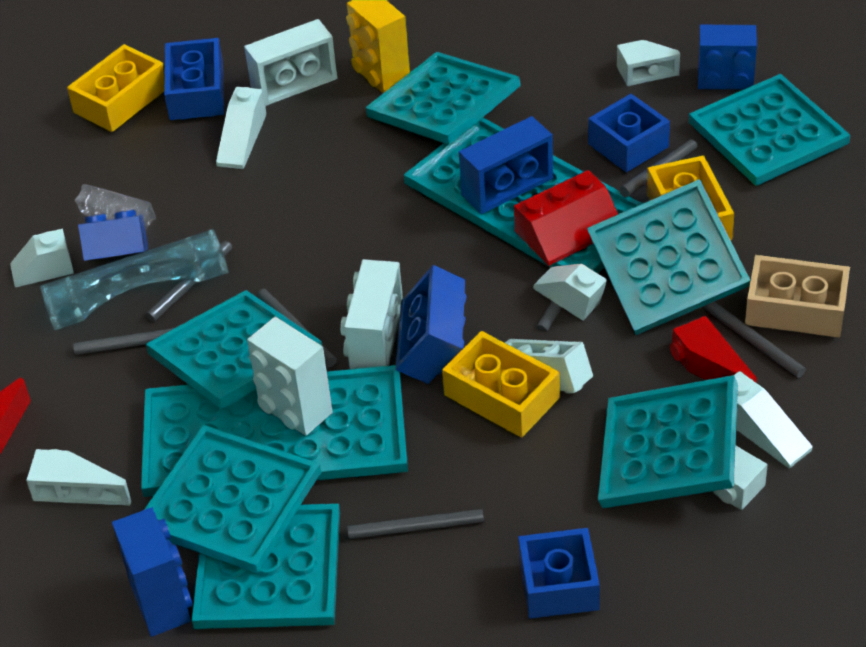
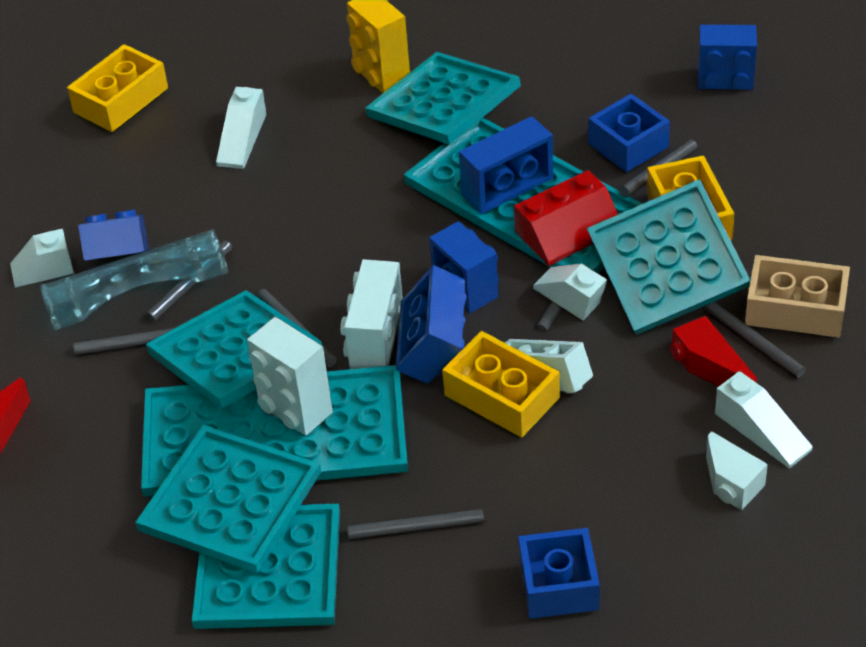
light aqua slope [26,449,131,506] -> none
clear piece [75,184,156,230] -> none
blue brick [112,507,193,637] -> none
blue brick [164,38,224,120] -> none
light aqua brick [244,19,338,106] -> none
teal plate [598,375,738,508] -> none
light aqua slope [617,40,680,86] -> none
teal plate [688,74,851,186] -> none
none -> blue brick [429,221,499,314]

